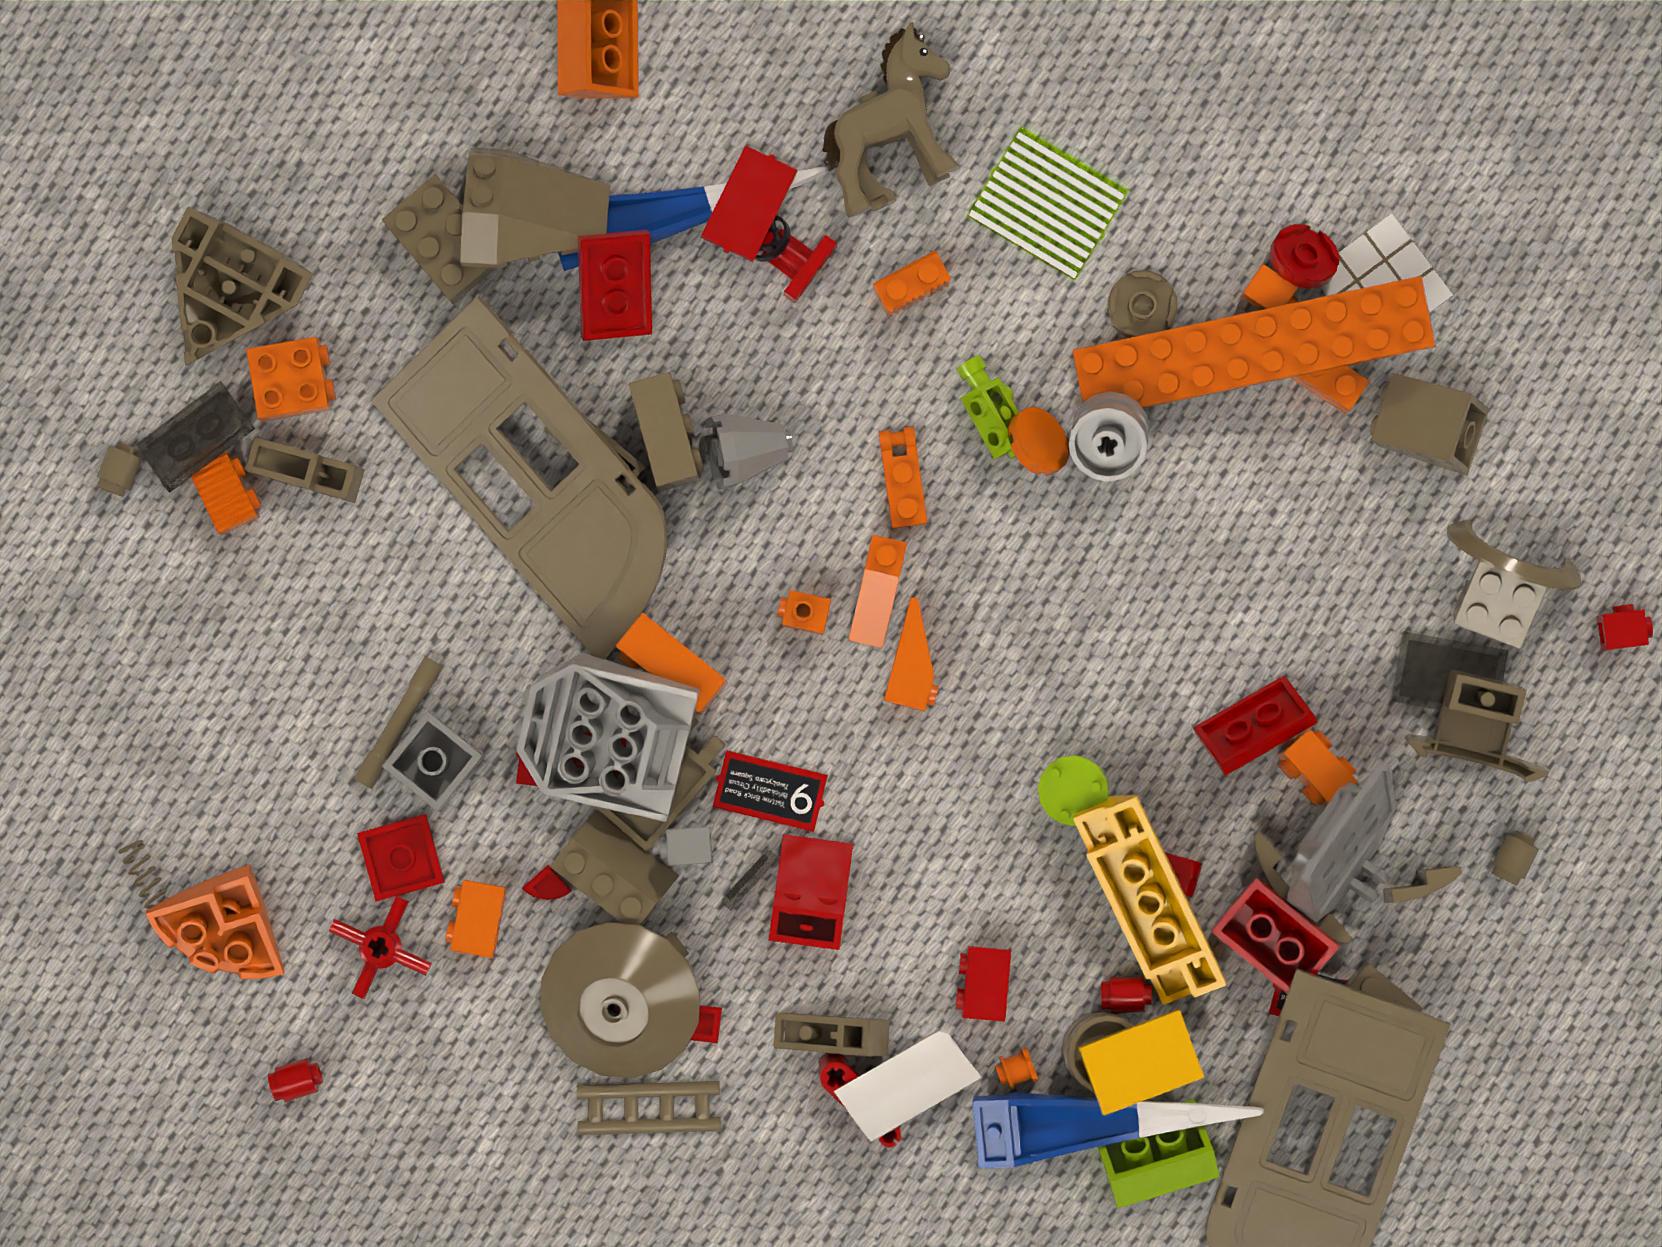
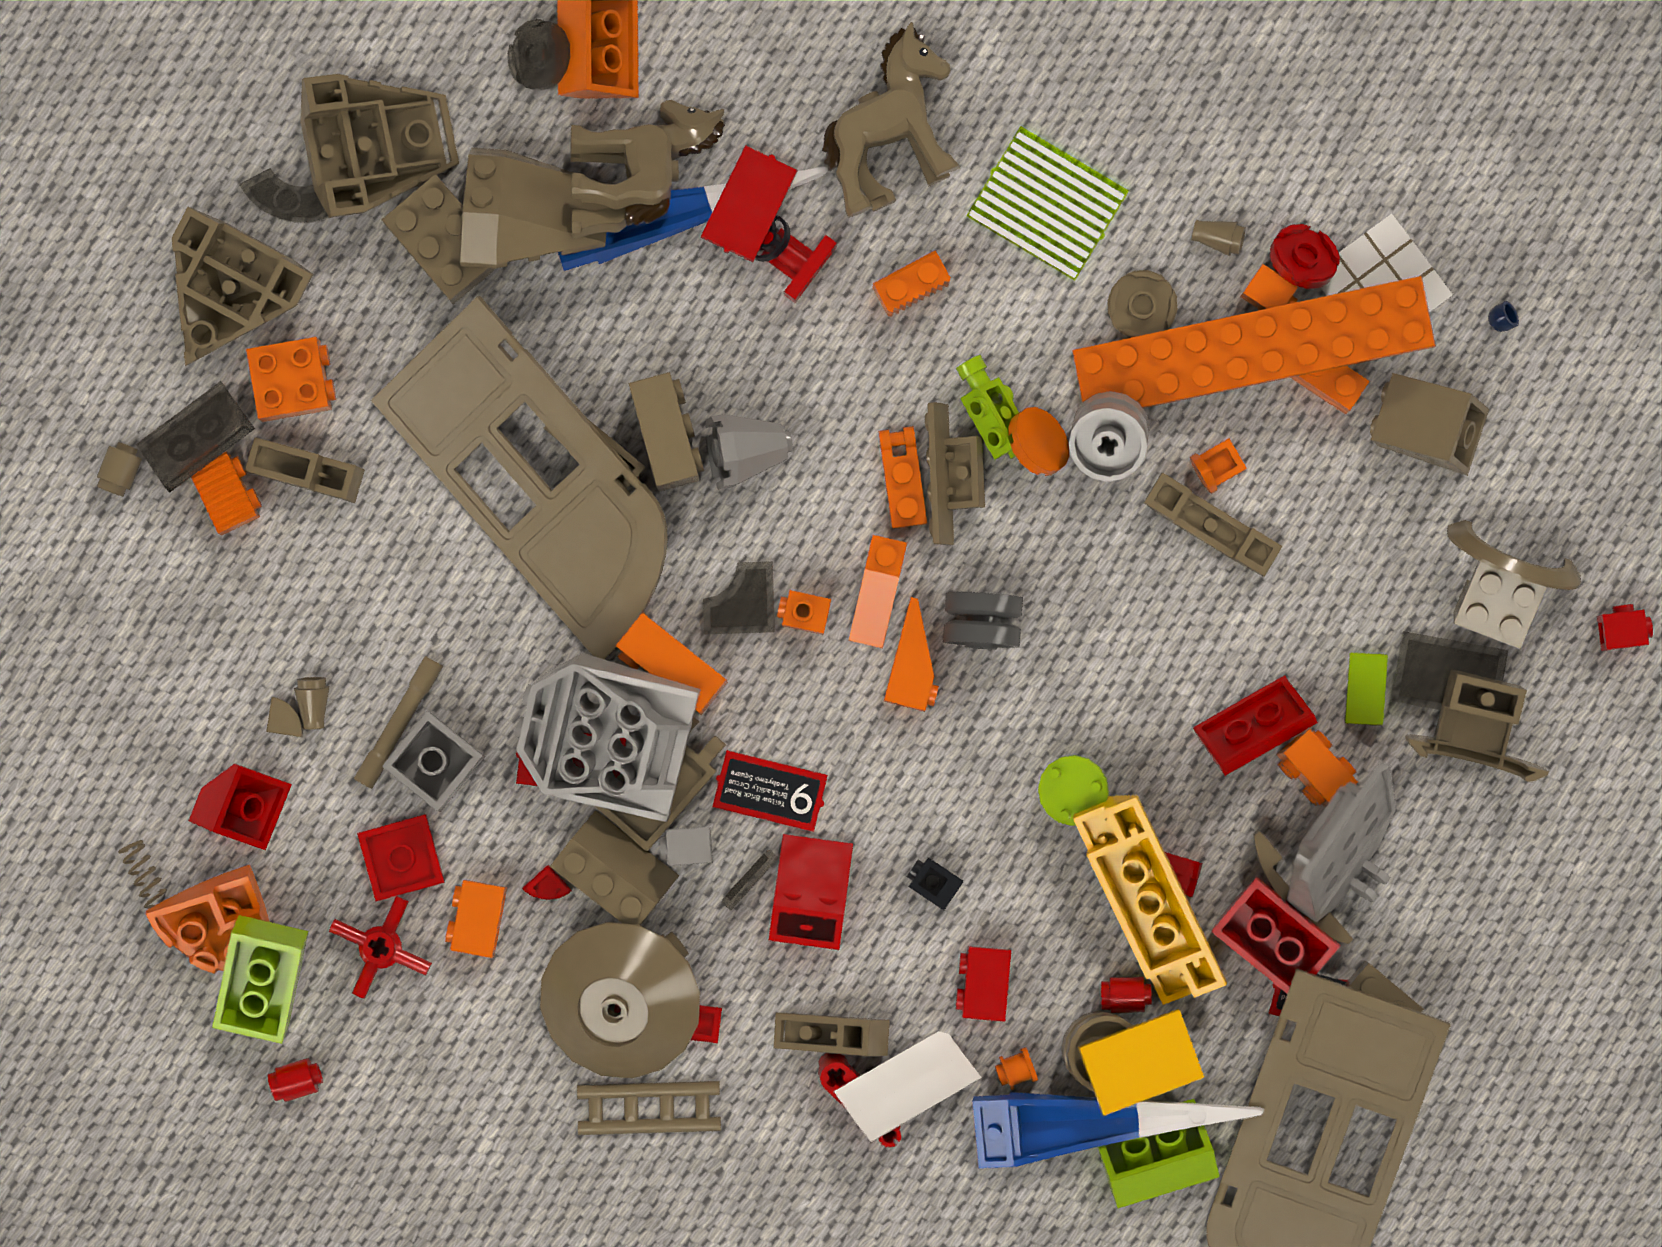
red tile [578,230,653,341] -> none
dark tan slope [1383,866,1462,903] -> none
dark tan brick [1492,830,1539,886] -> none
none -> red slope [188,763,292,850]
none -> lime brick [212,915,309,1044]
none -> clear smoke tile [239,168,329,223]
none -> dark tan tile [266,697,303,737]
none -> dark tan cone [294,677,329,730]
none -> dark tan wedge [300,74,459,218]
none -> clear smoke tile [507,19,570,91]
none -> dark tan animal [571,100,725,238]
none -> clear smoke tile [703,561,775,635]
none -> black brick [906,857,964,910]
none -> dark tan bracket [925,402,985,545]
none -> dark grey wheel [943,592,1023,650]
none -> dark tan slope [1143,472,1283,577]
none -> orange tile [1190,438,1247,494]
none -> dark tan cone [1192,220,1246,256]
none -> lime slope [1345,653,1388,726]
none -> dark blue hinge [1488,301,1519,332]

